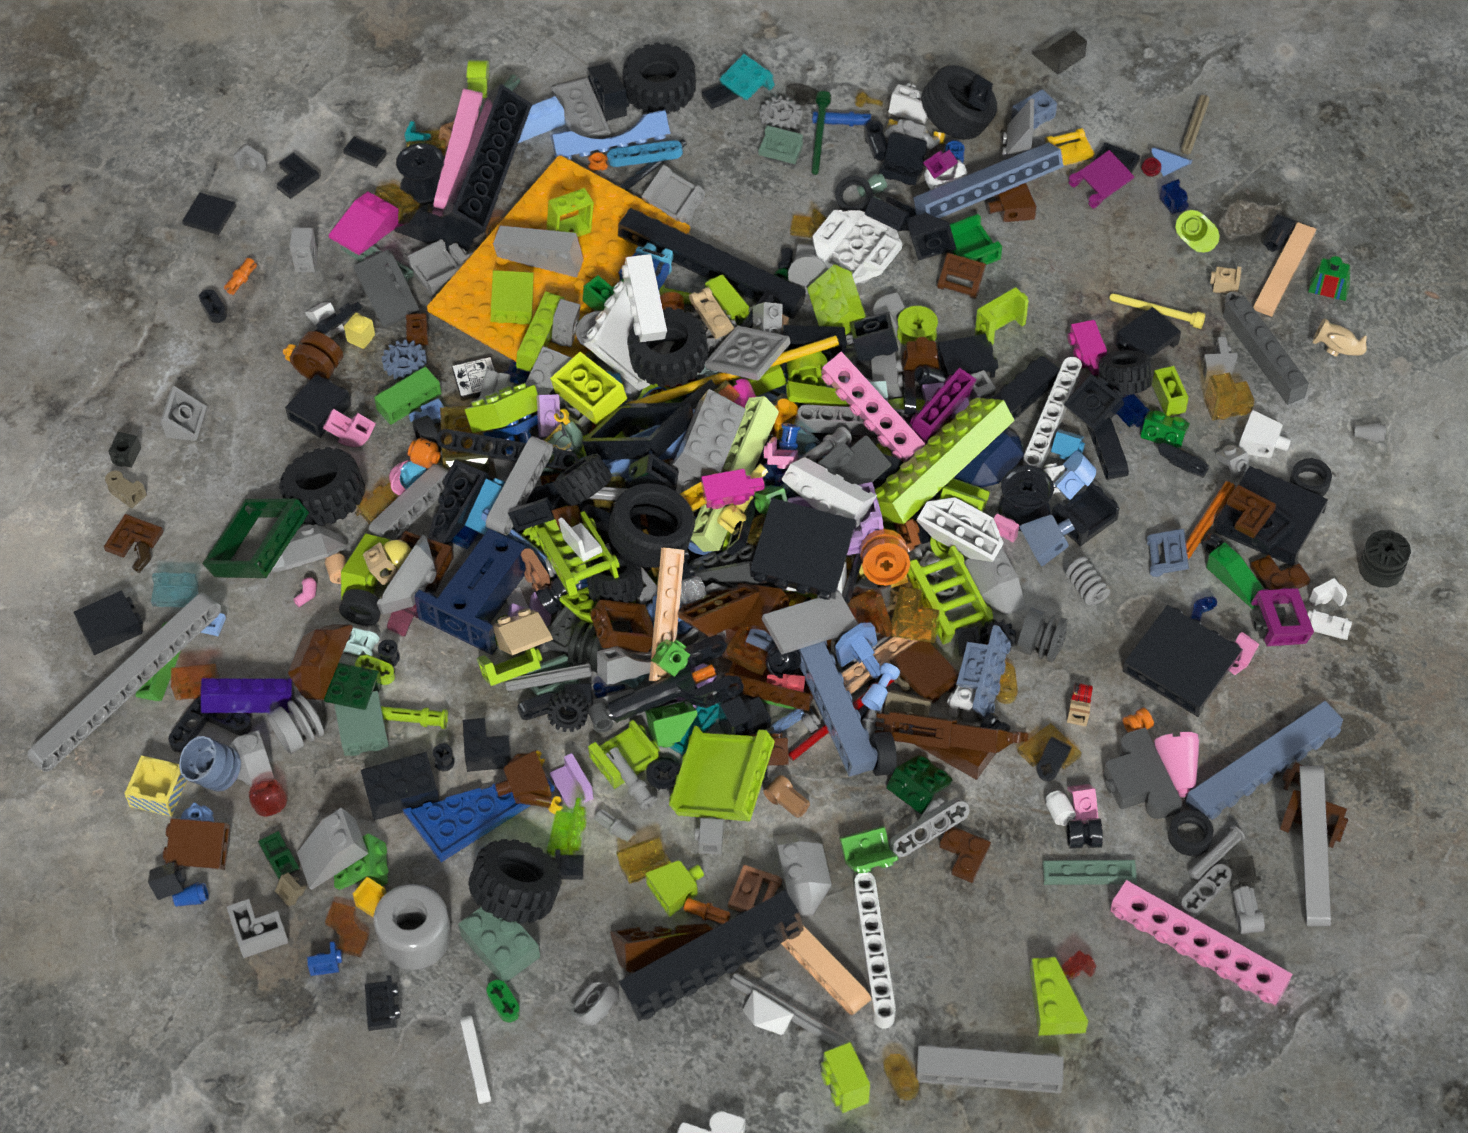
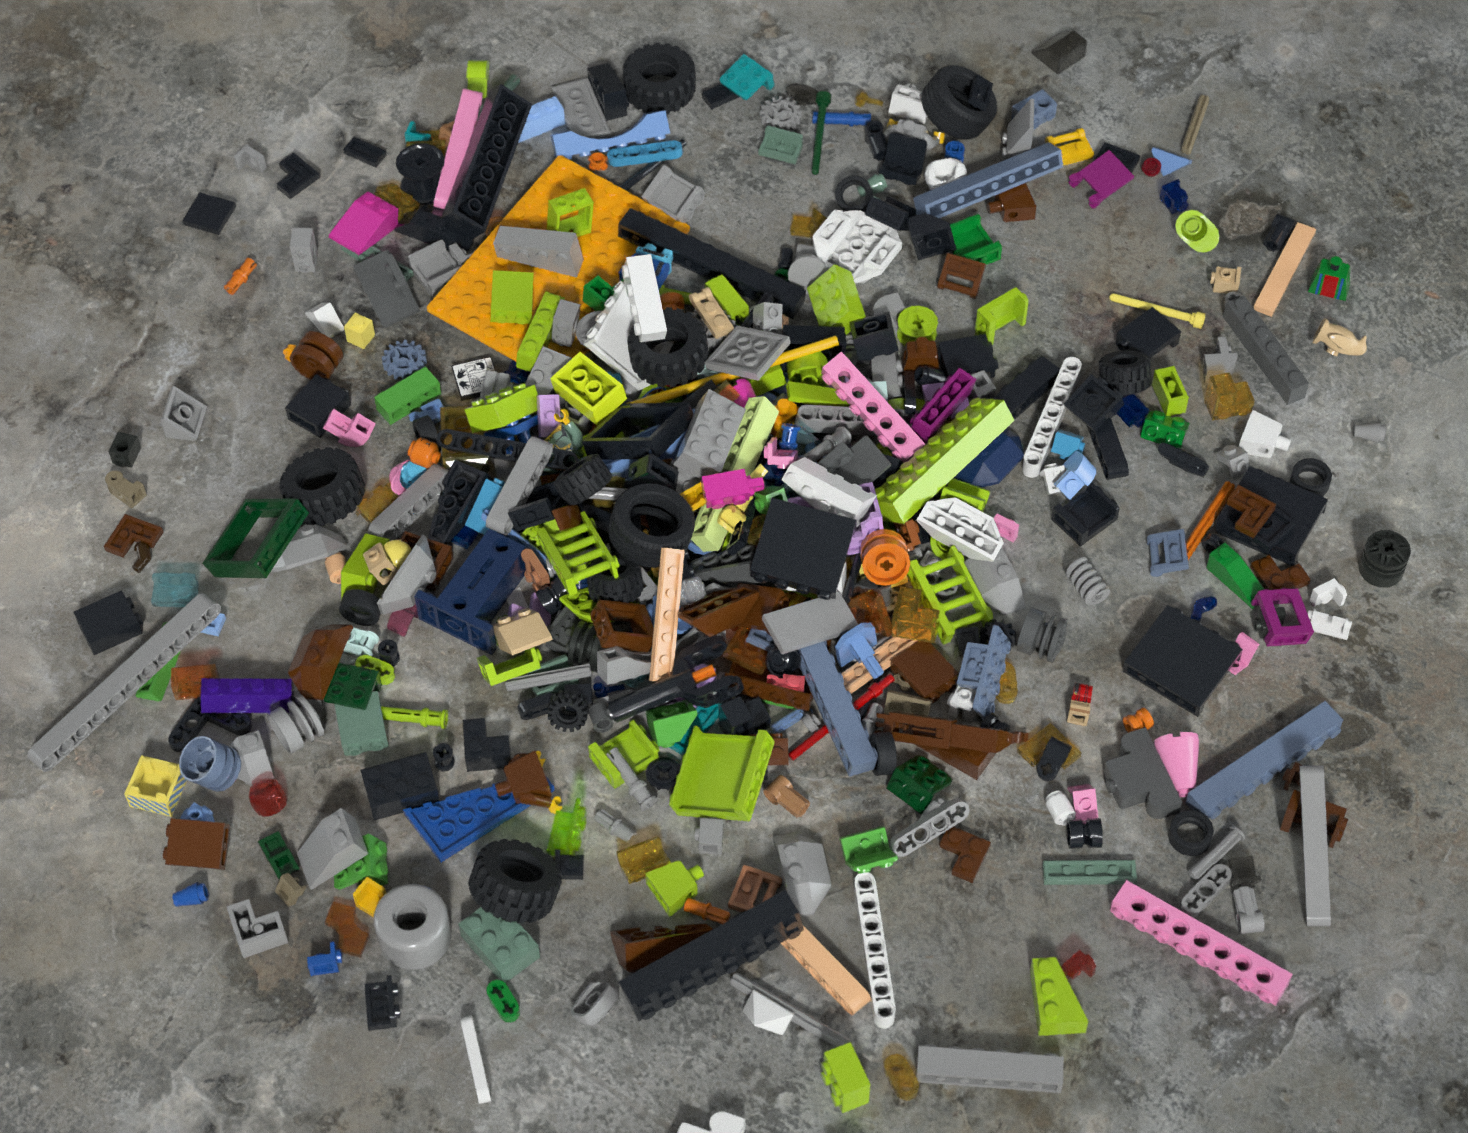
black brick [148,861,187,900] -> none
black beam [199,289,227,323] -> none
bright pink arm [293,578,317,607] -> none
black plate [314,302,362,334] -> none
reddish brown brick [406,313,428,346] -> none
lavender panel [550,753,593,809] -> none
white panel [558,518,602,562] -> none
bright green brick [651,639,690,677] -> none
light blue piece [861,663,900,711] -> none
magenta brick [924,150,958,179] -> none
black piece [998,465,1054,532] -> none
sand blue torso [1019,515,1075,567] -> none
dark pink hinge [1067,320,1107,376] -> none

